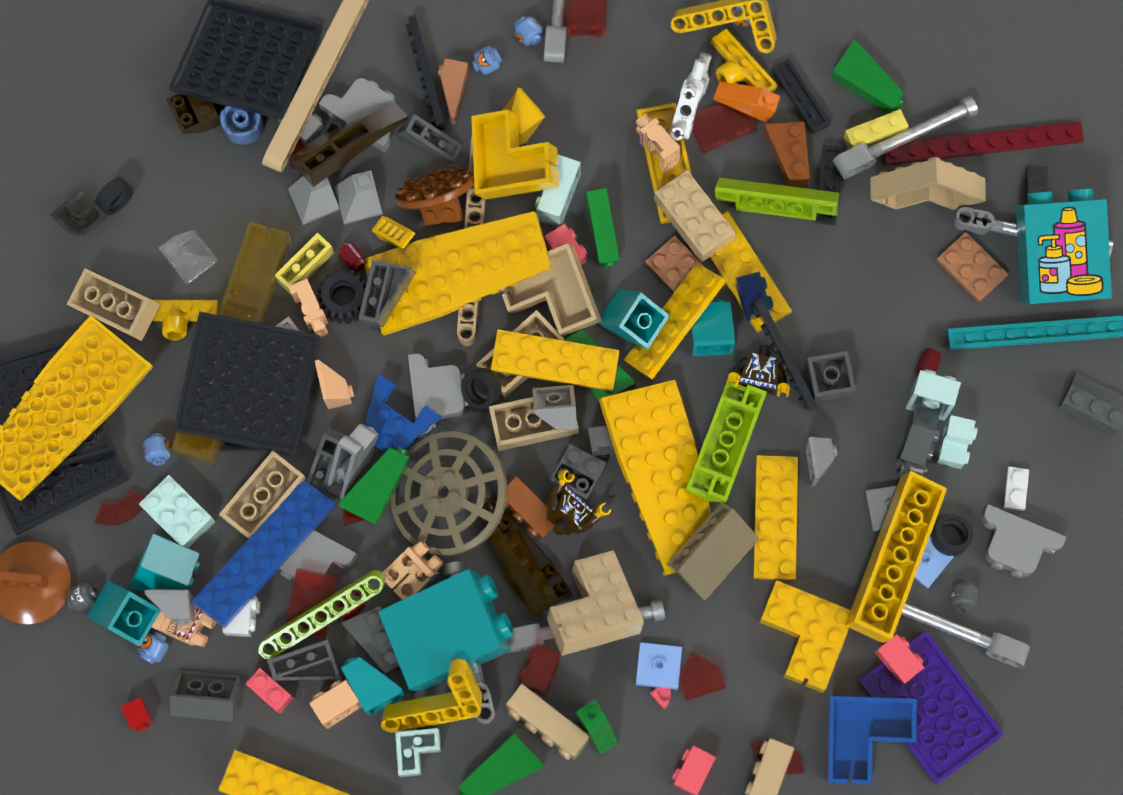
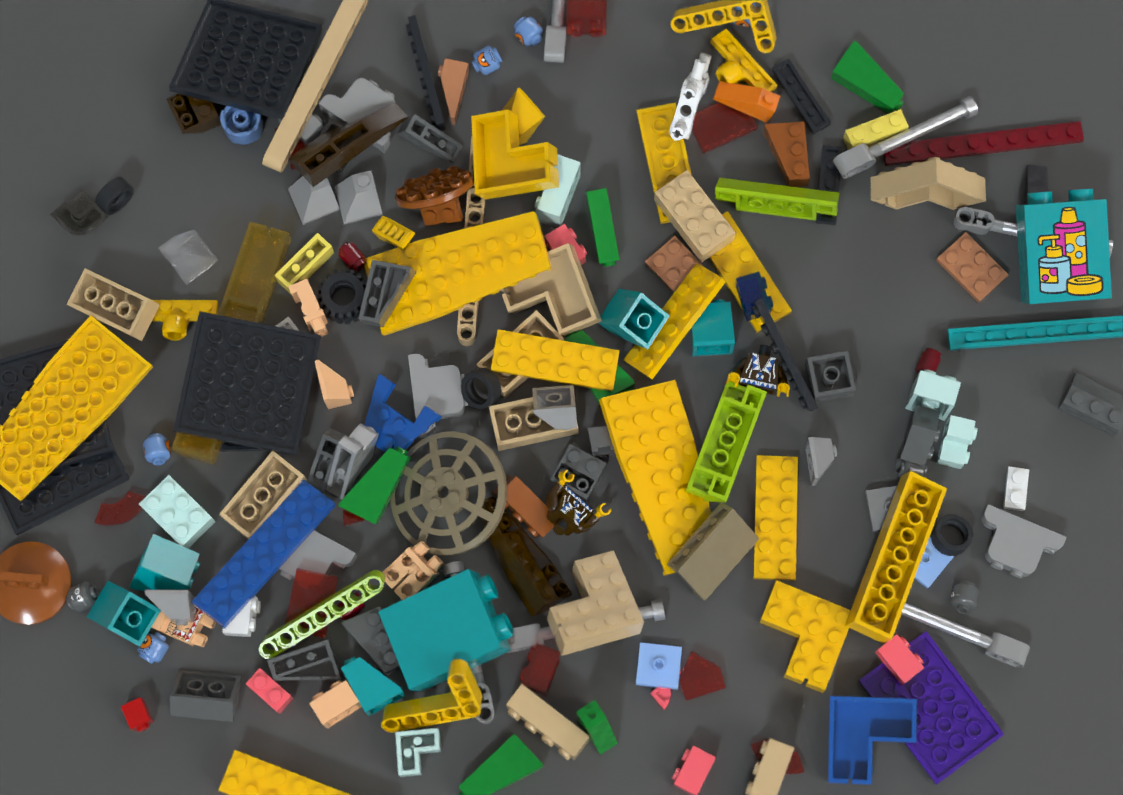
light nougat hips [636,114,680,173] -> none

